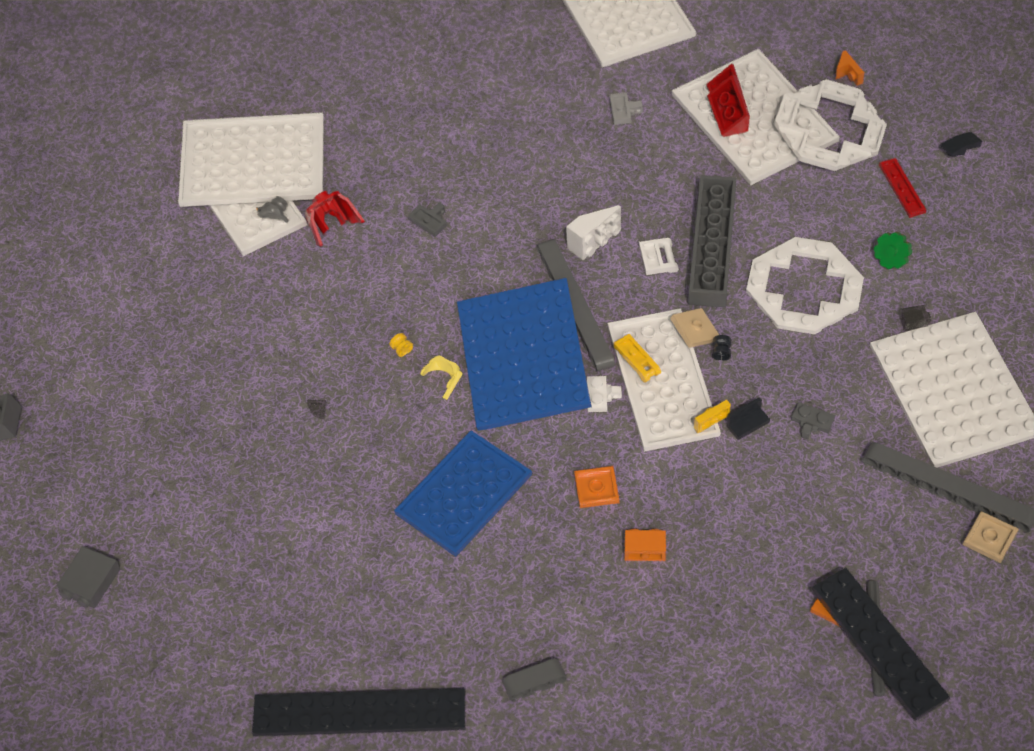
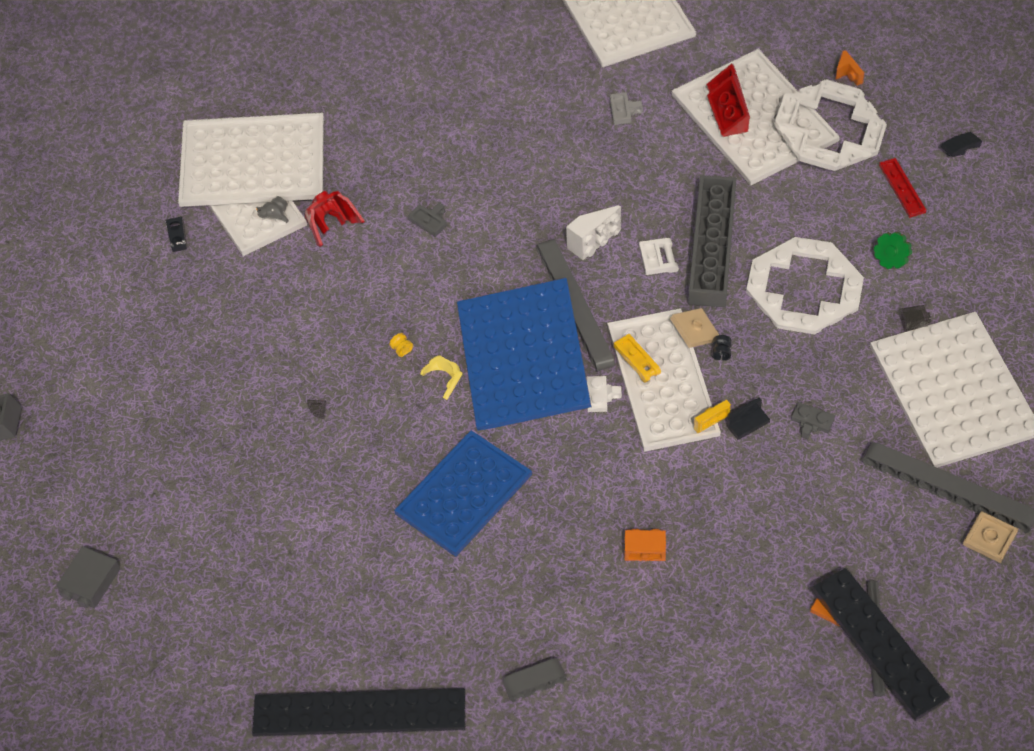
orange plate [574,466,619,508] -> none
none -> black leg [166,216,187,252]

